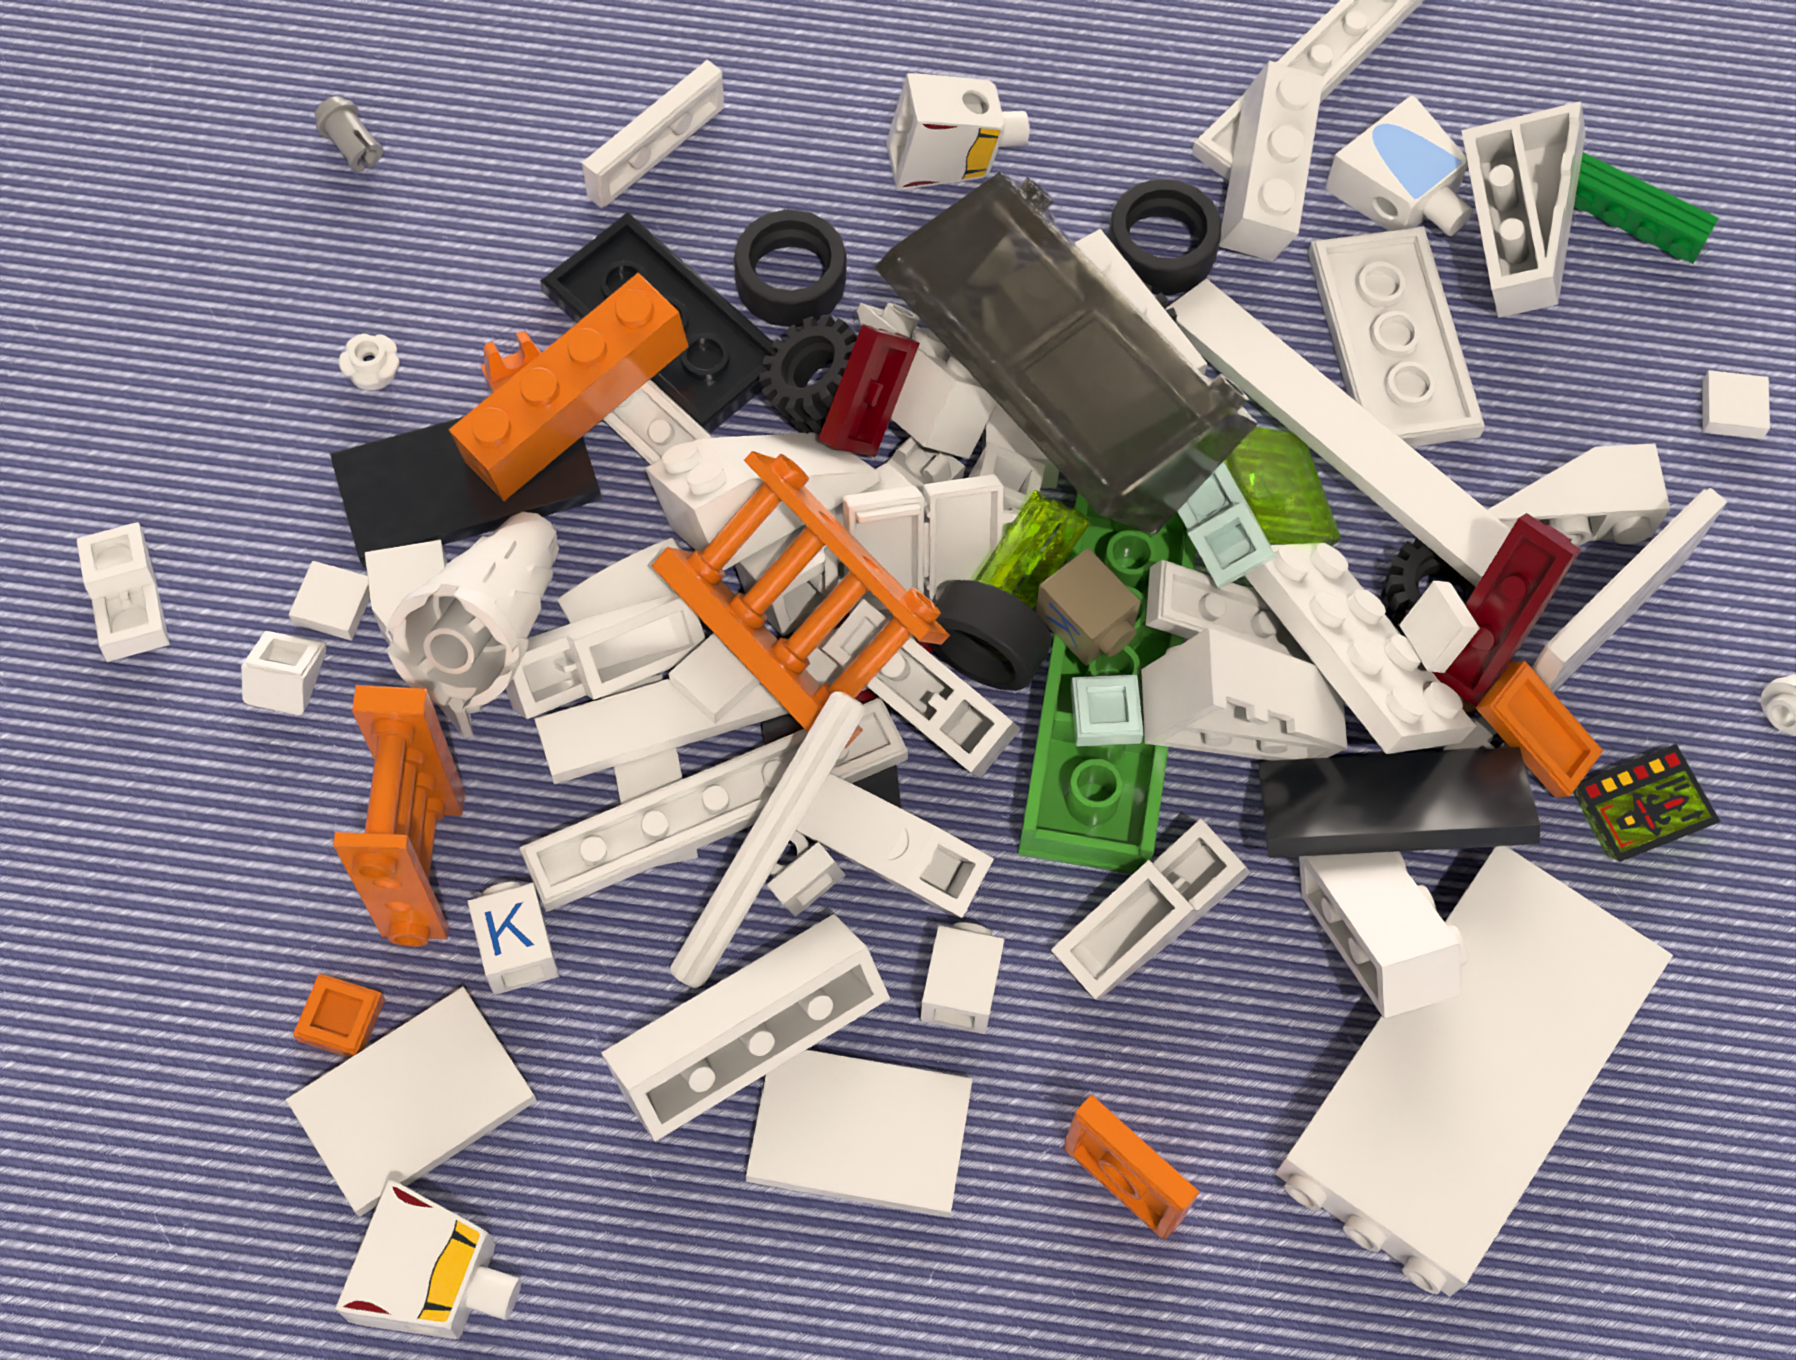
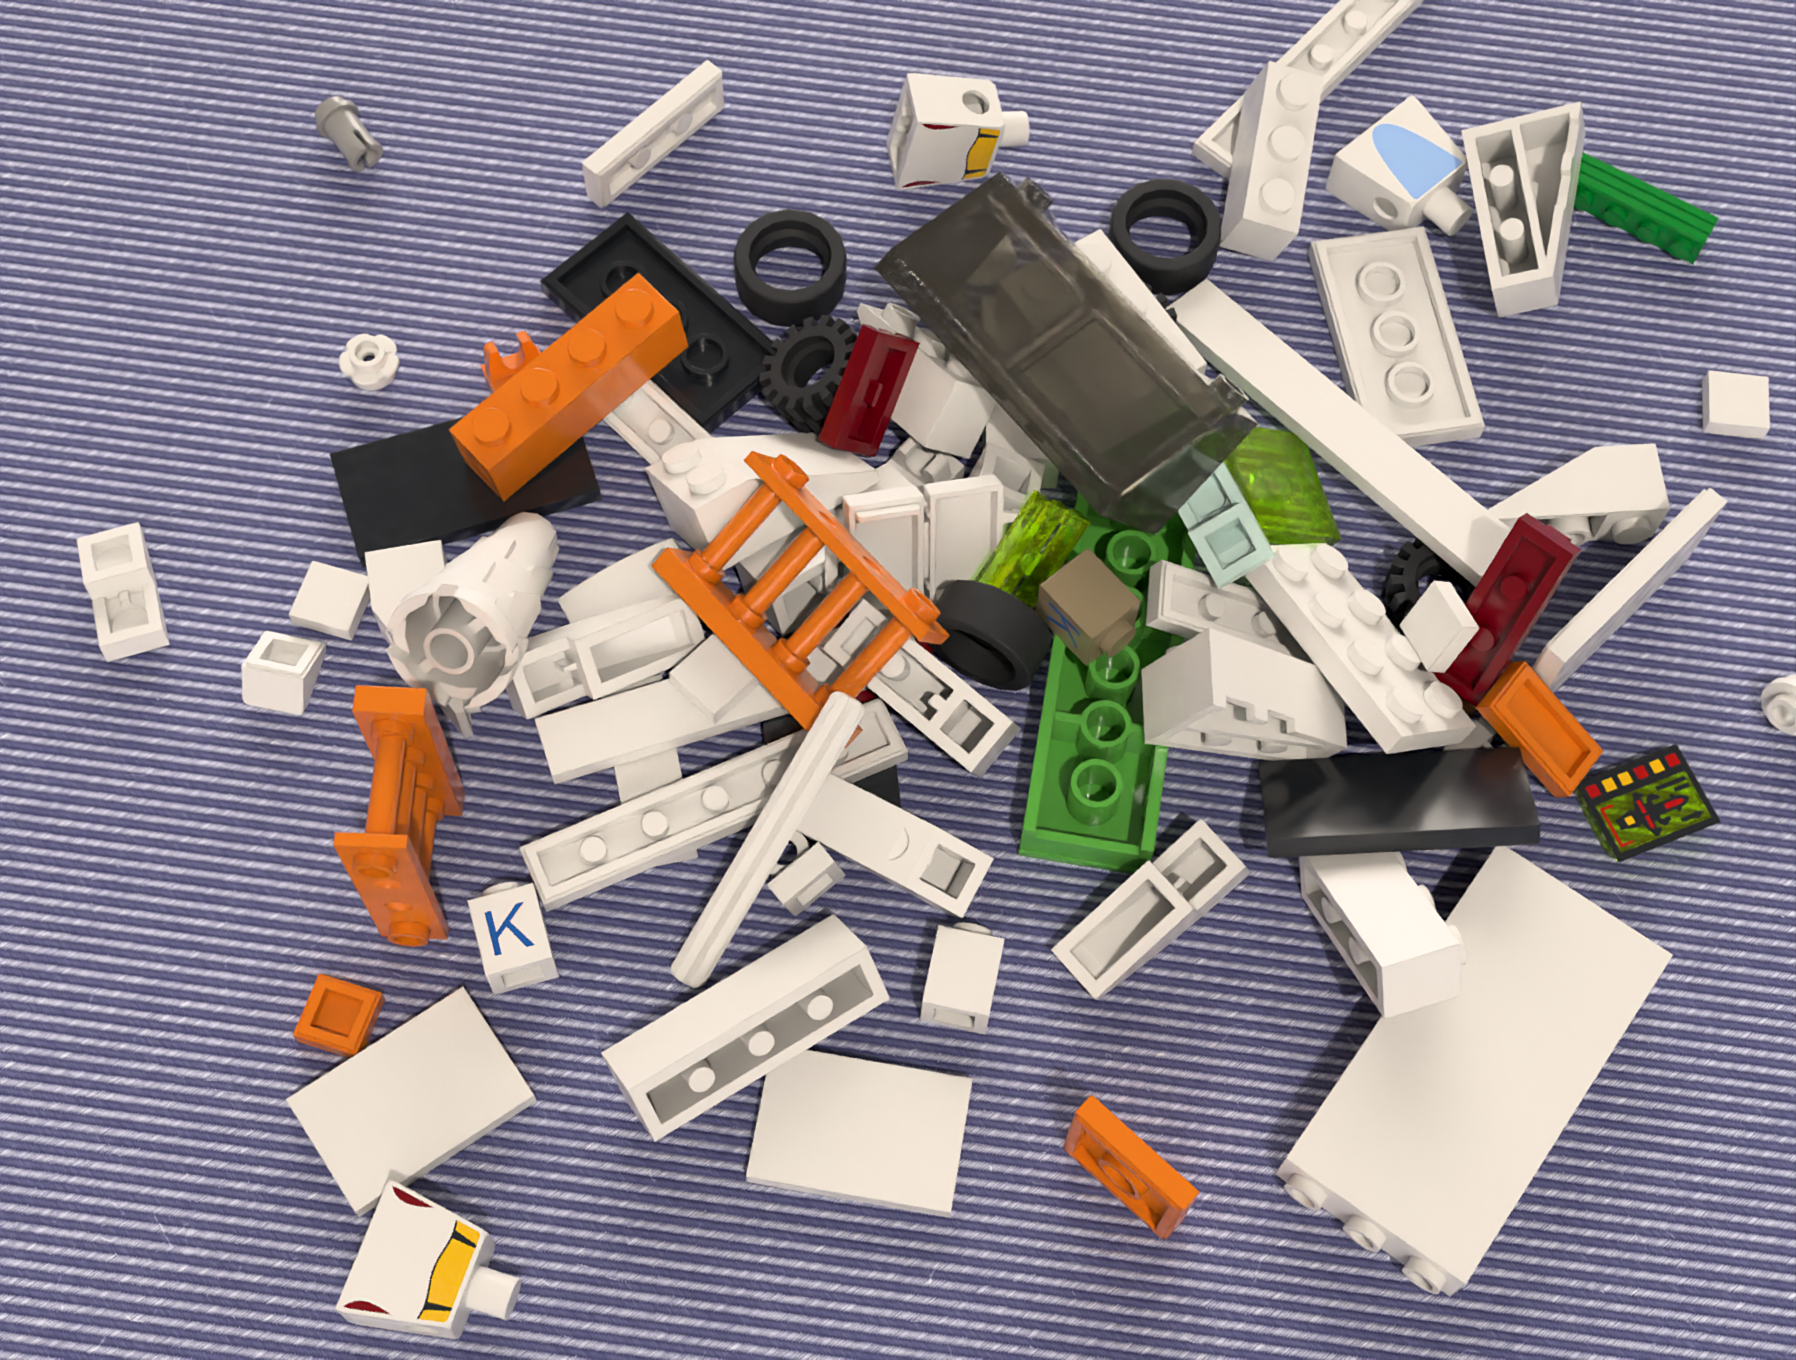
light aqua tile [1070,675,1143,746] -> none

